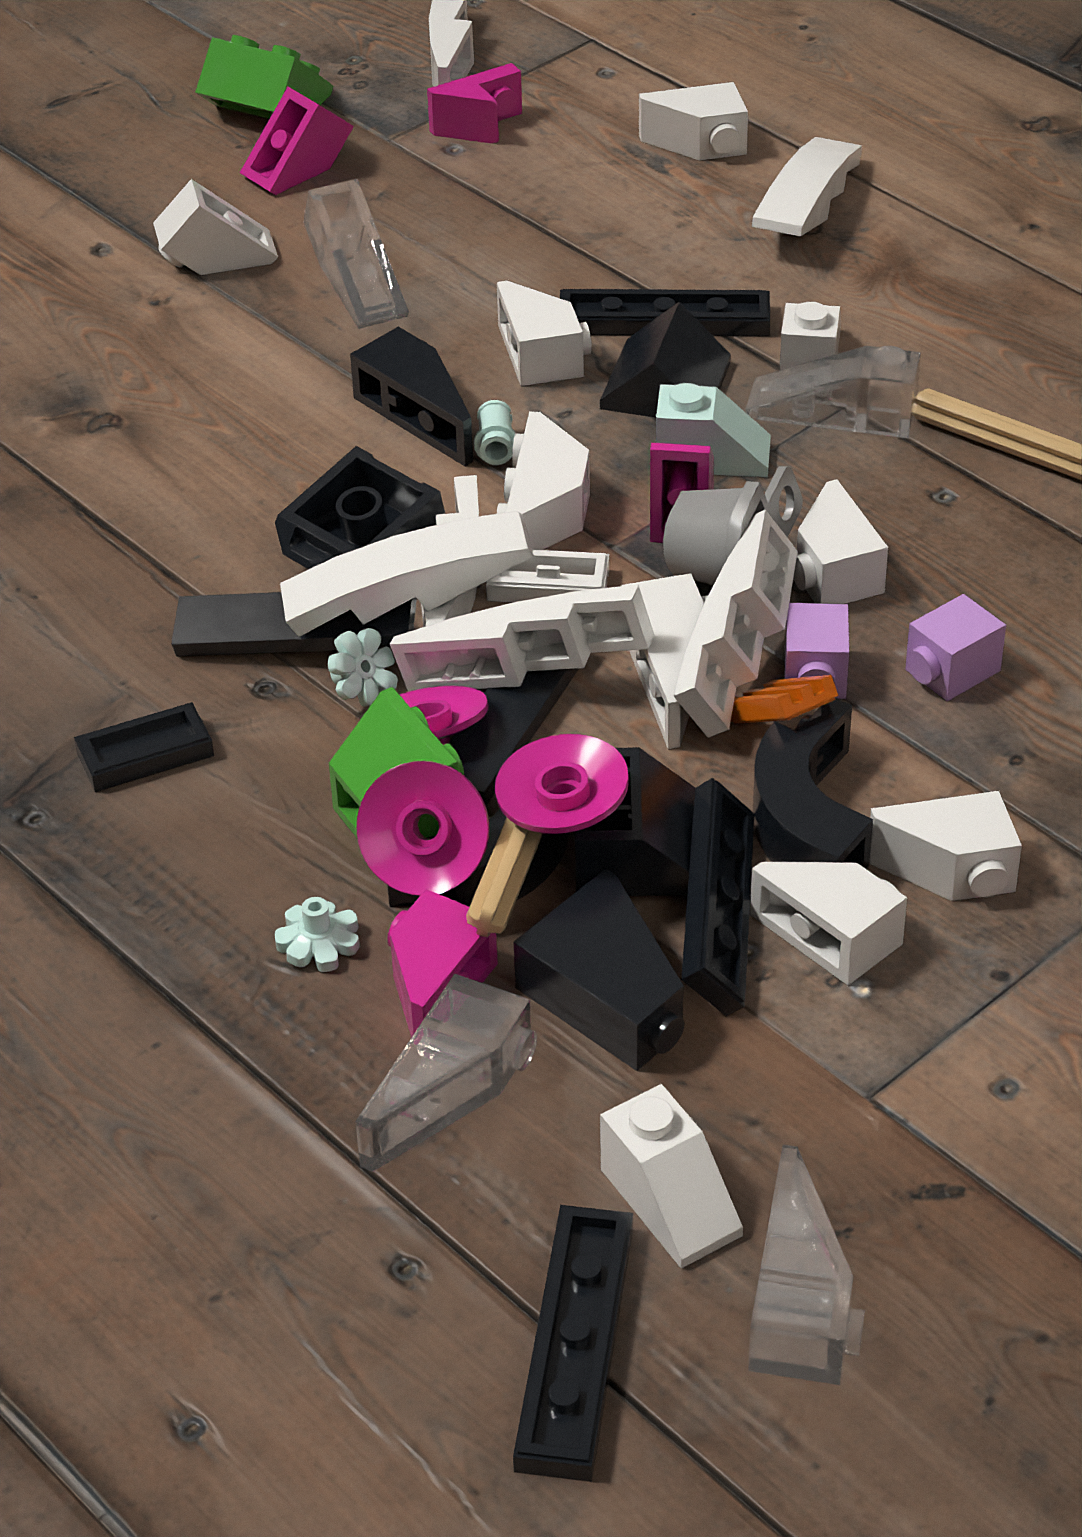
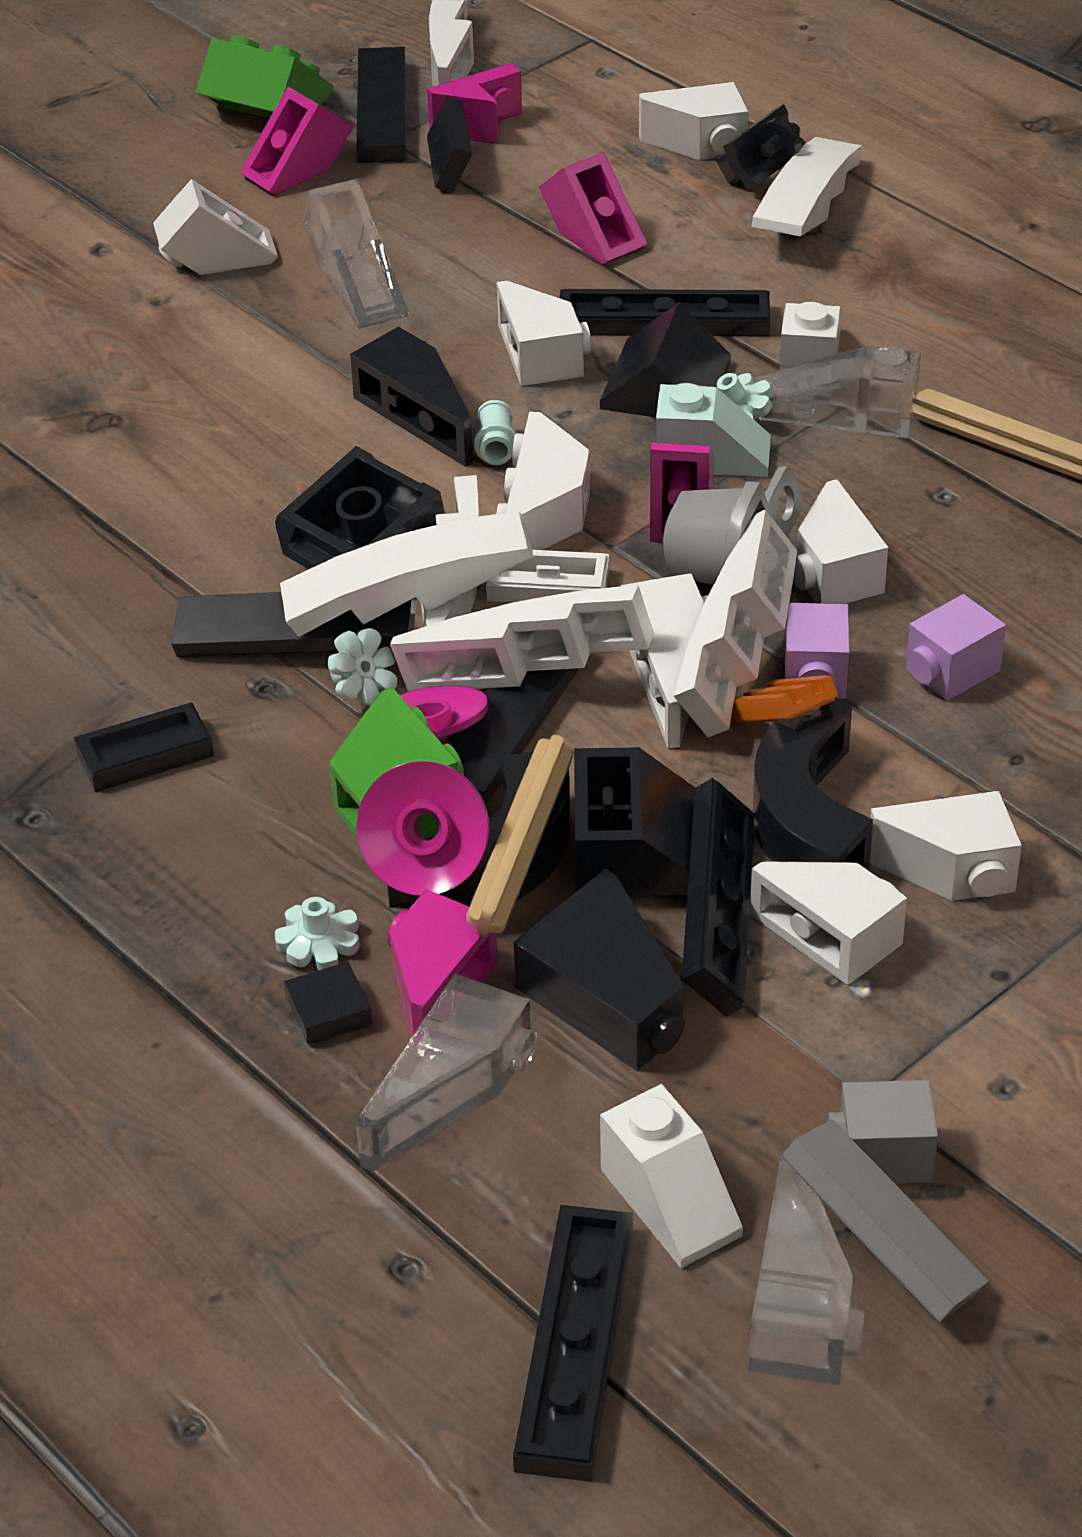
dark pink dish [495,734,629,834] -> none
none -> black tile [284,962,372,1045]
none -> black tile [356,47,406,162]
none -> black tile [427,96,472,193]
none -> dark pink slope [539,152,648,265]
none -> black hips [717,104,806,190]
none -> light aqua plant [717,373,774,420]
none -> light grey tile [782,1119,989,1322]
none -> light grey brick [827,1080,938,1184]

